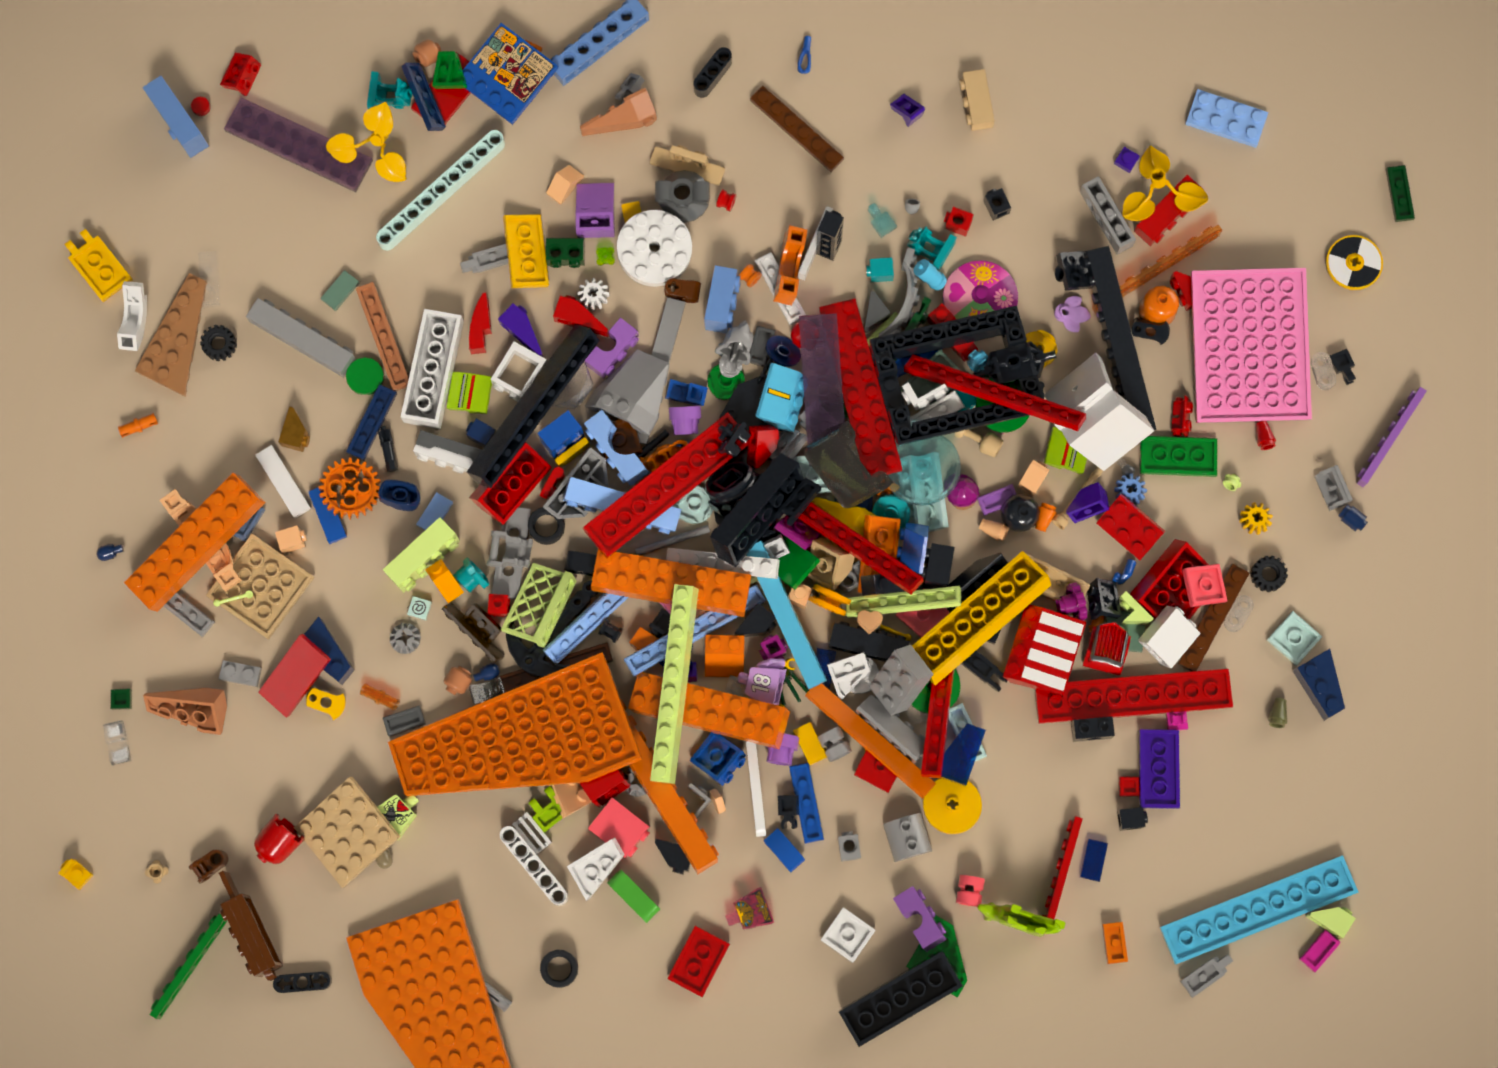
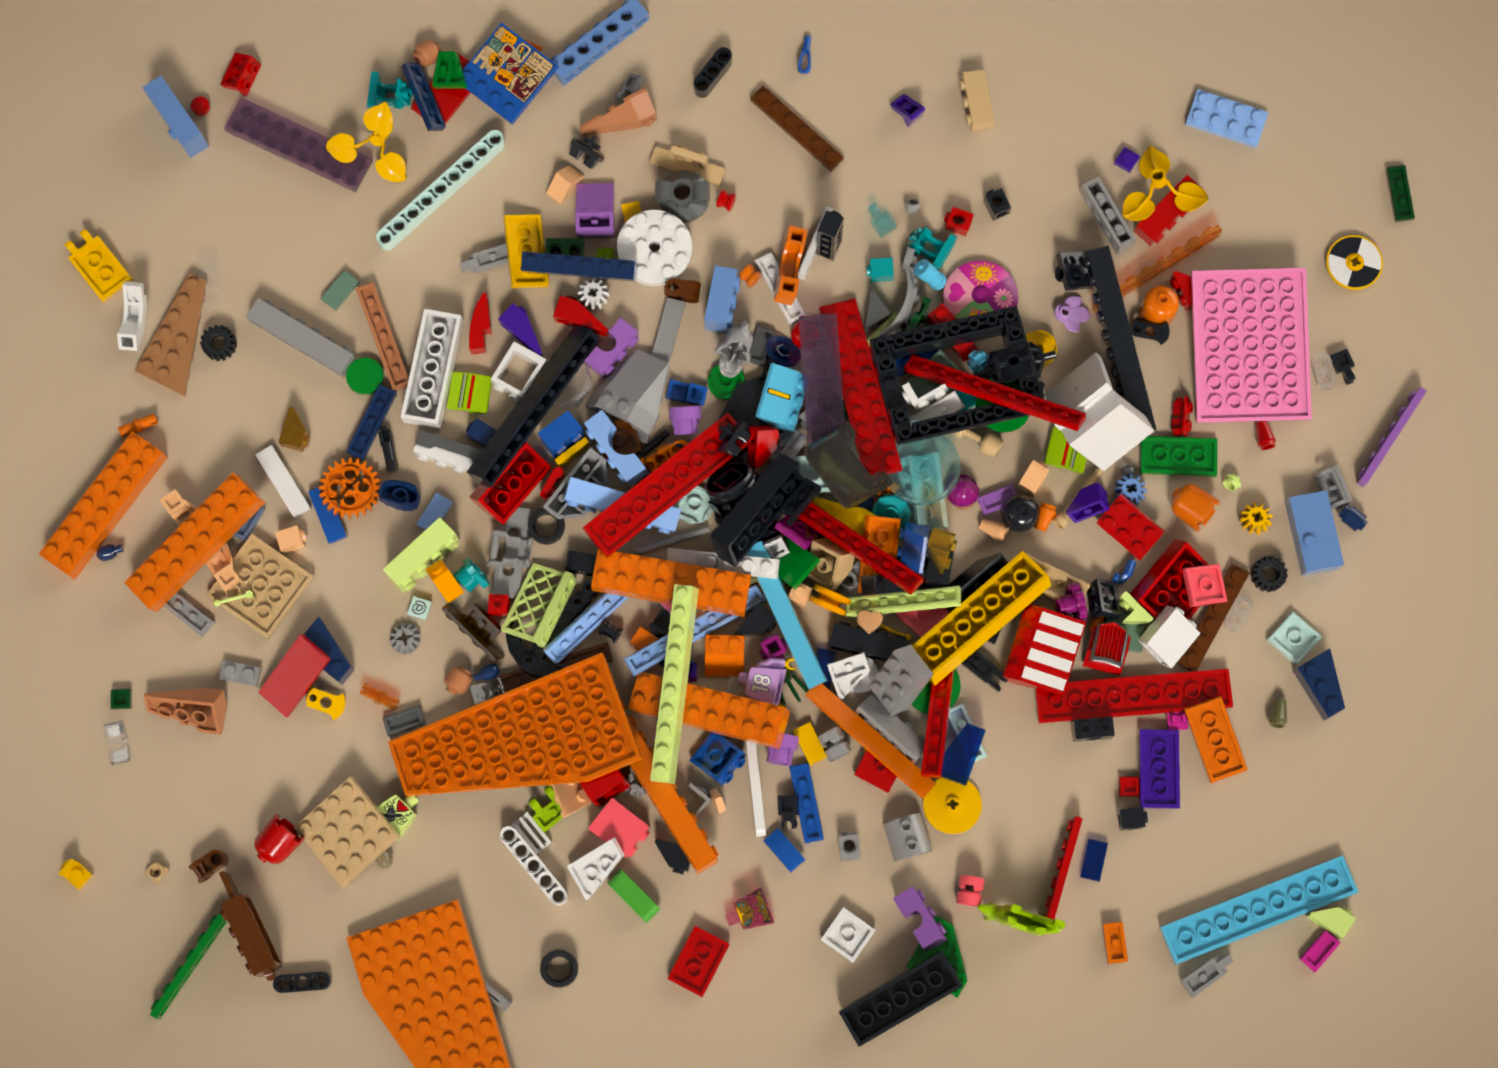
none -> orange brick [39,431,168,580]
none -> dark blue brick [521,252,638,282]
none -> black hips [569,136,605,169]
none -> clear yellow slope [927,527,958,574]
none -> orange cylinder [1171,484,1220,532]
none -> orange tile [1183,696,1248,783]
none -> medium blue brick [1285,490,1344,576]

